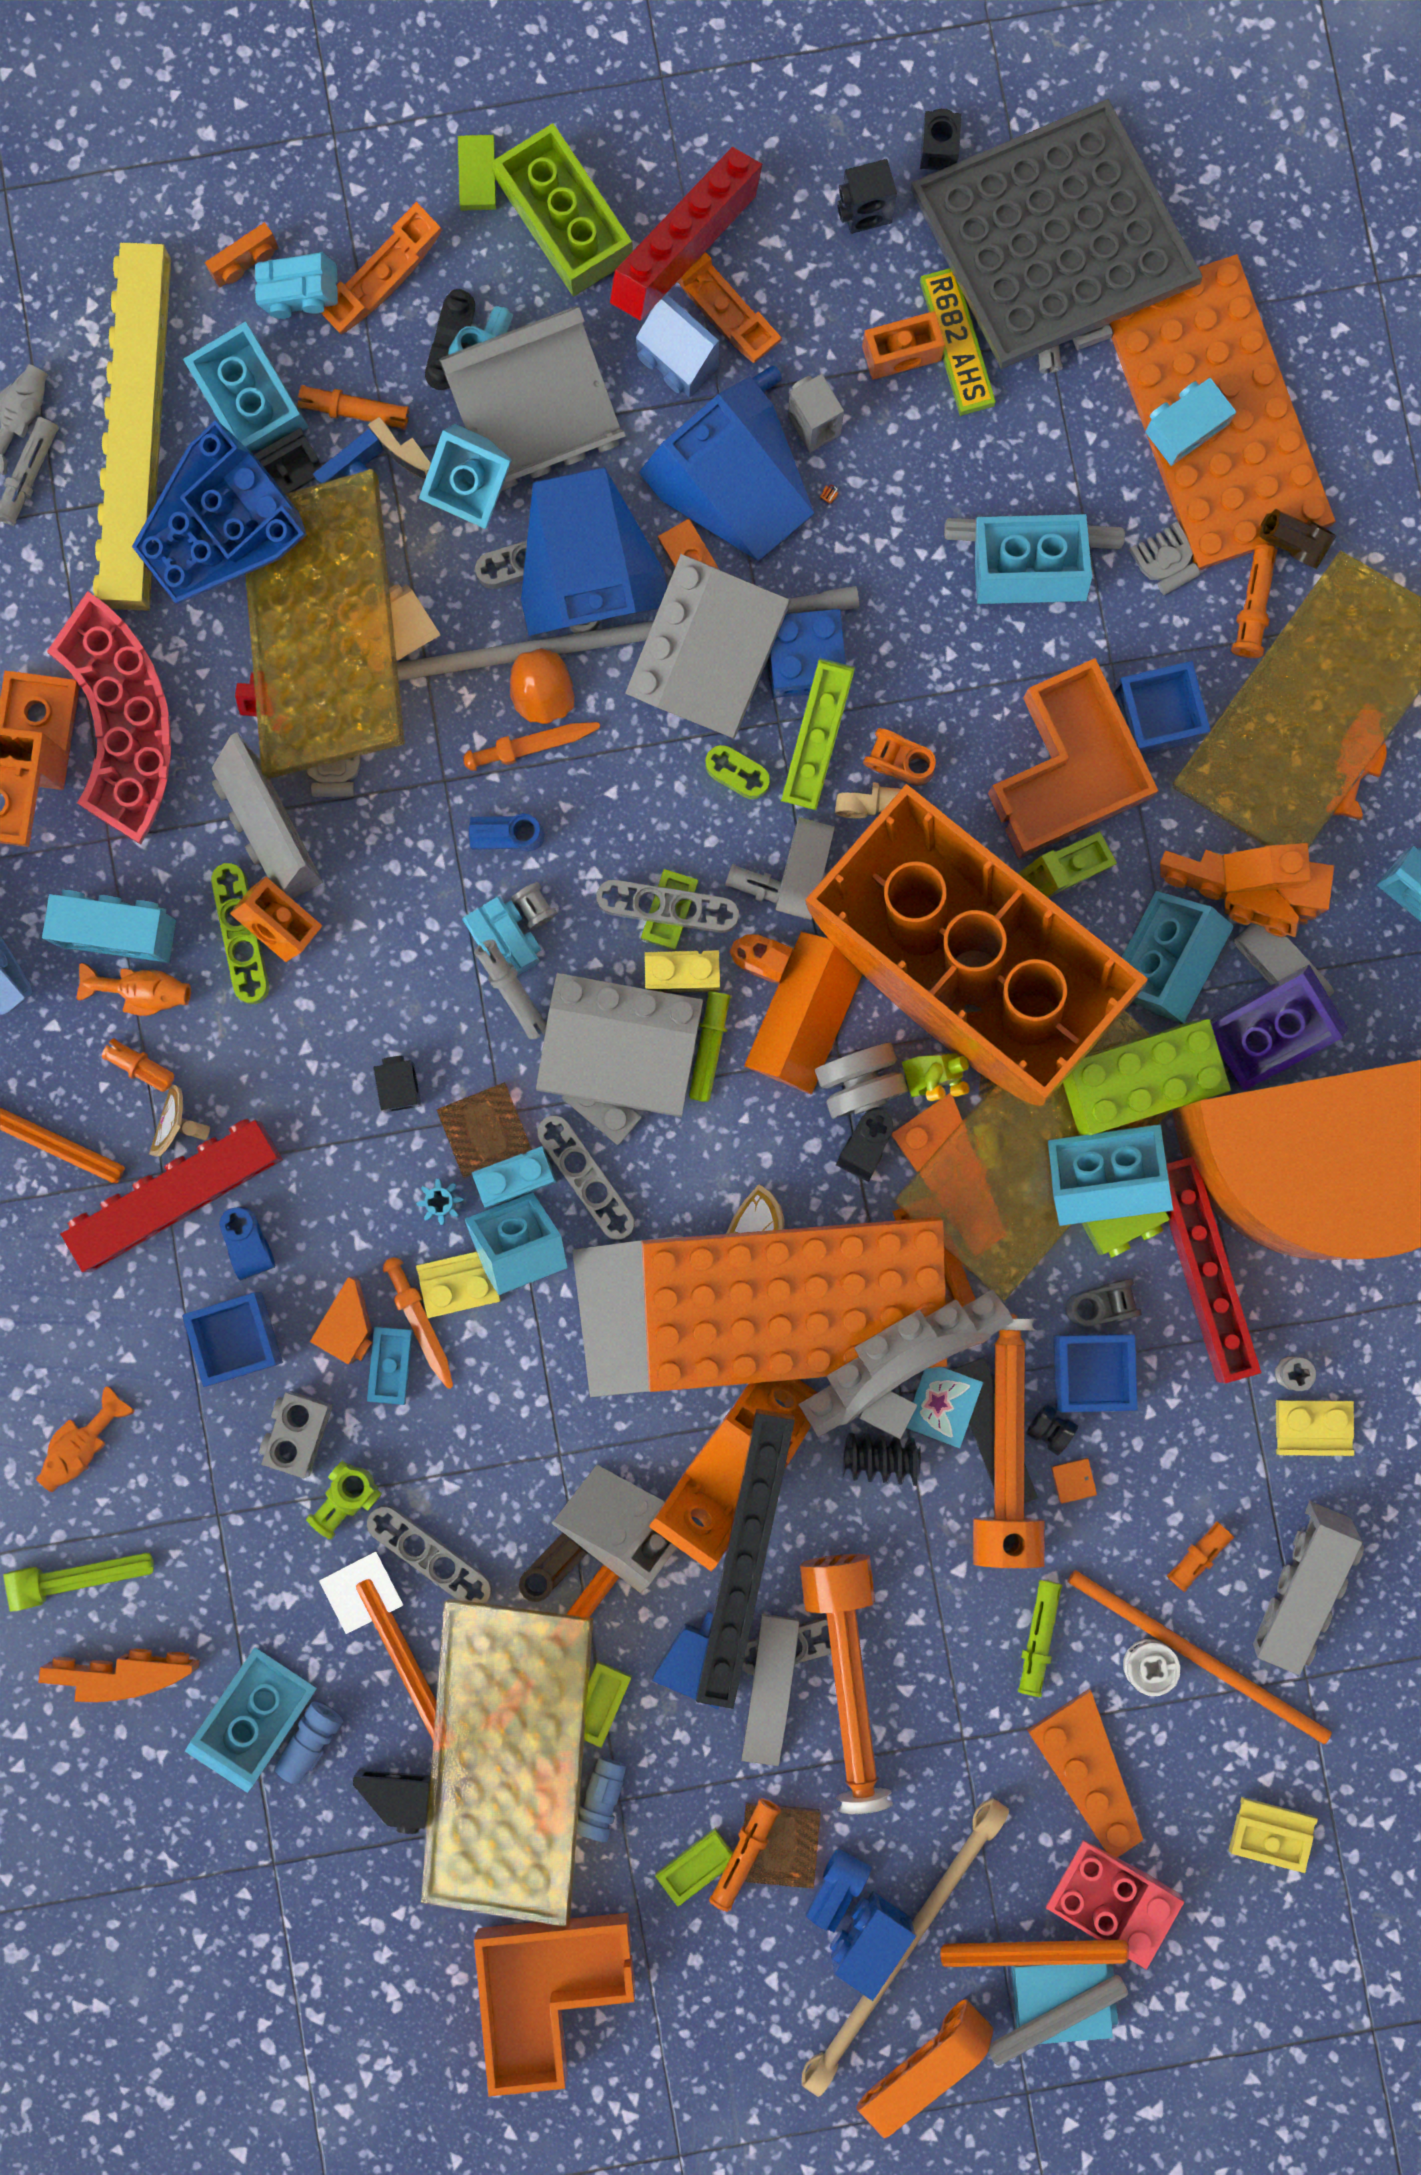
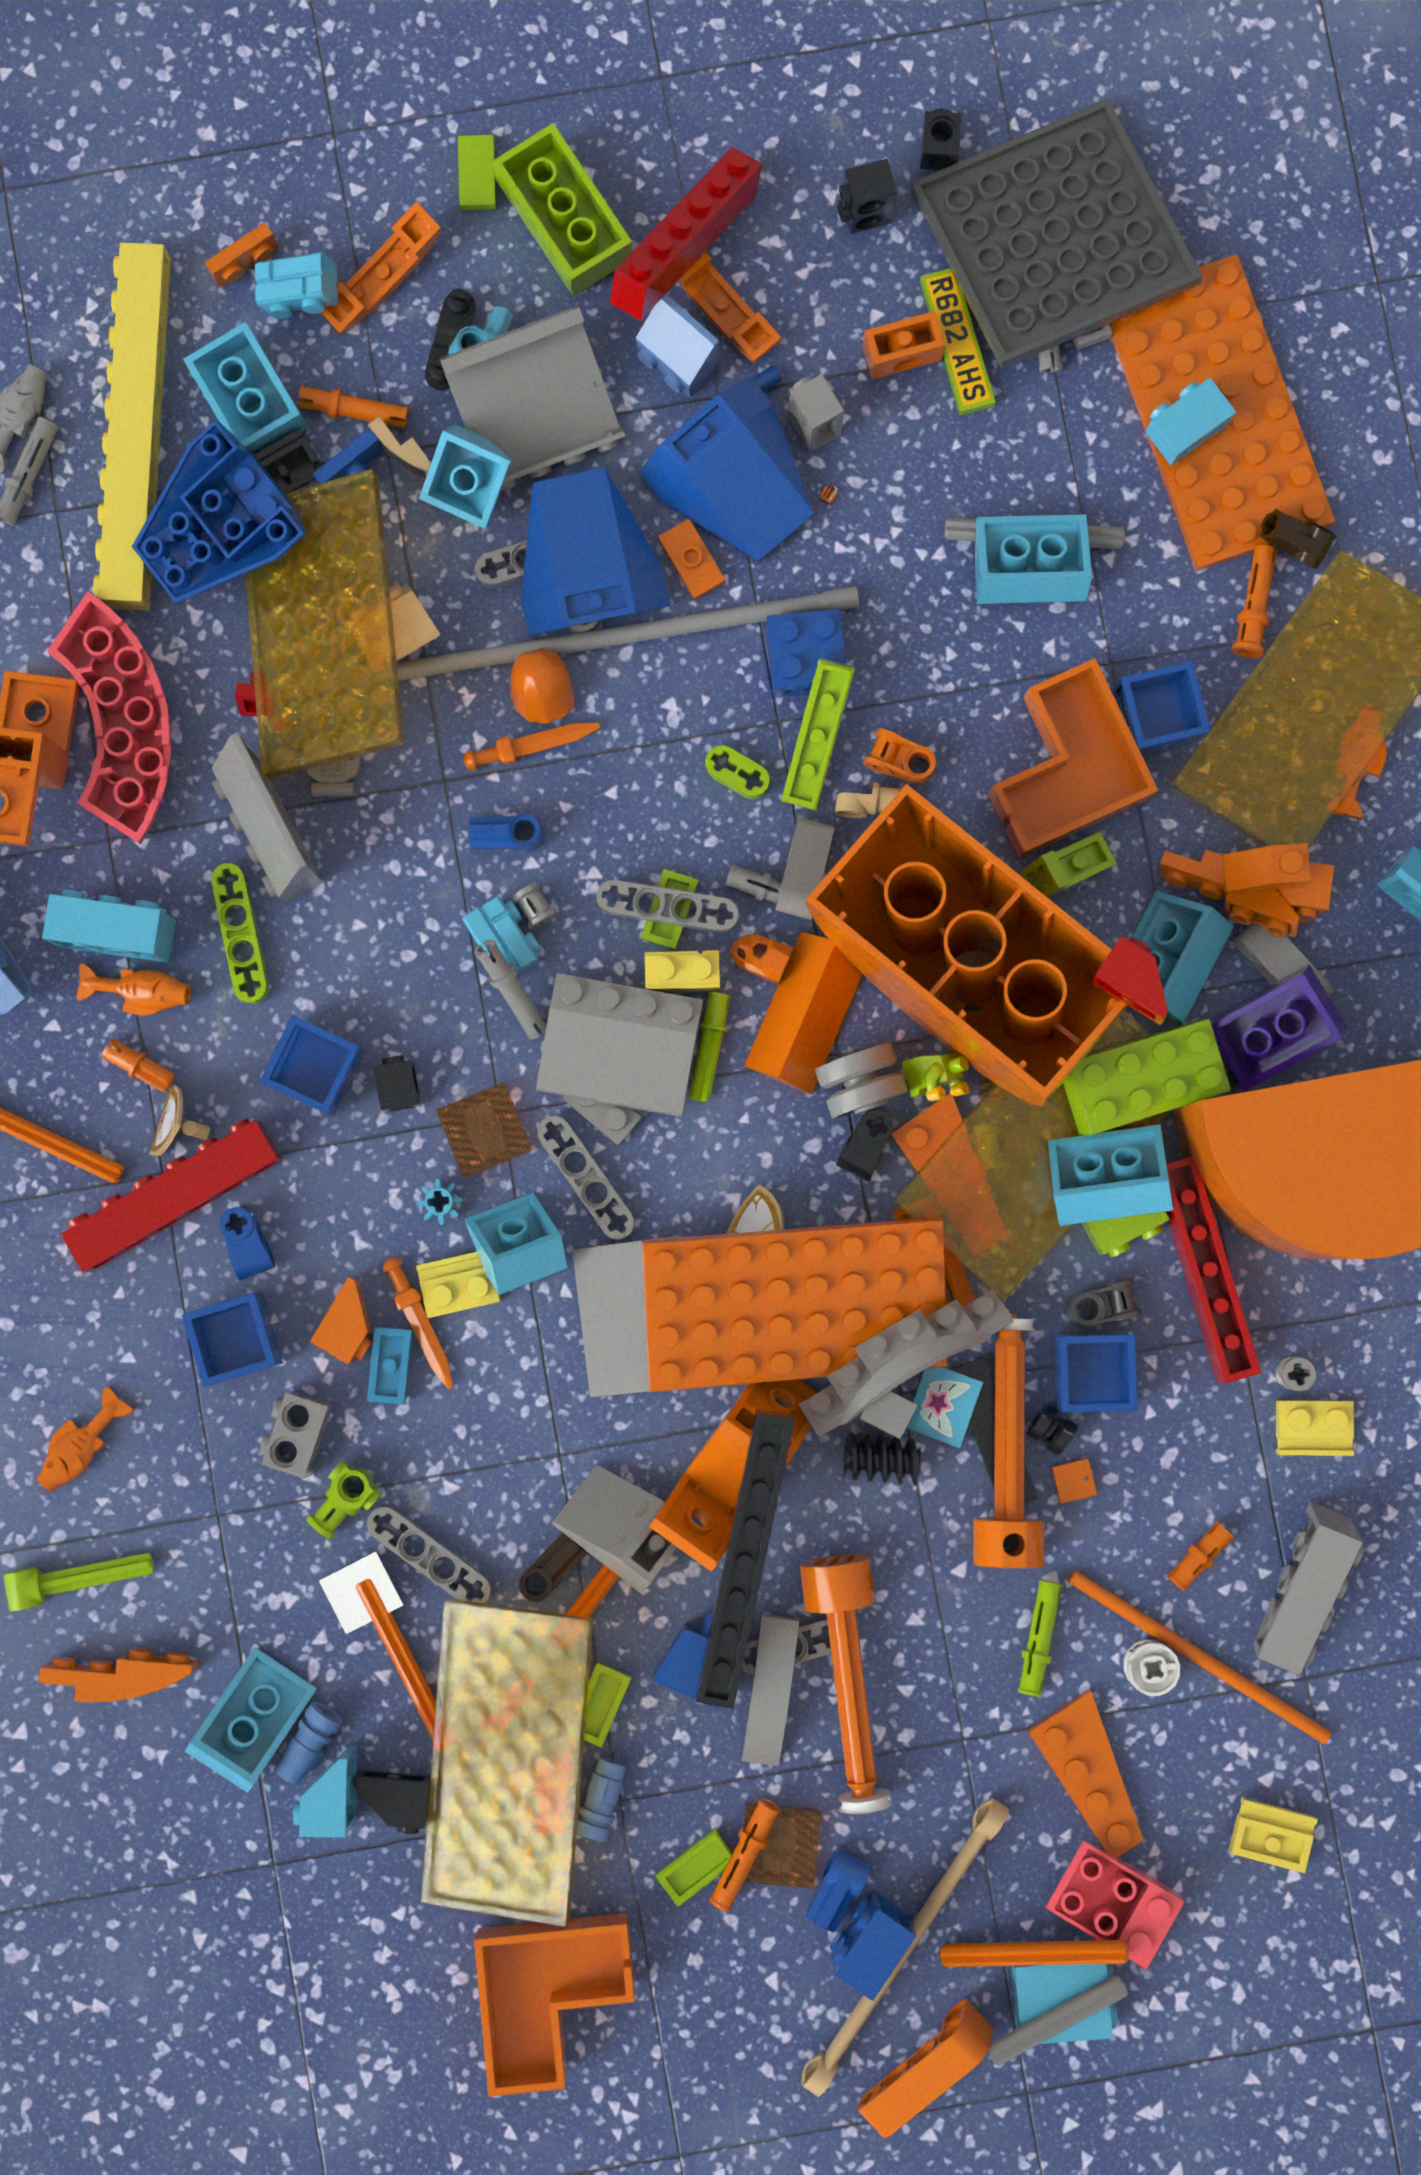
orange brick [230,877,322,962] -> none
medium azure brick [472,1146,557,1208] -> none
light grey slope [625,554,792,738] -> none
light grey piece [1129,521,1200,595] -> none
none -> blue piece [260,1015,365,1117]
none -> medium azure slope [293,1745,358,1838]
none -> red slope [1093,936,1168,1025]

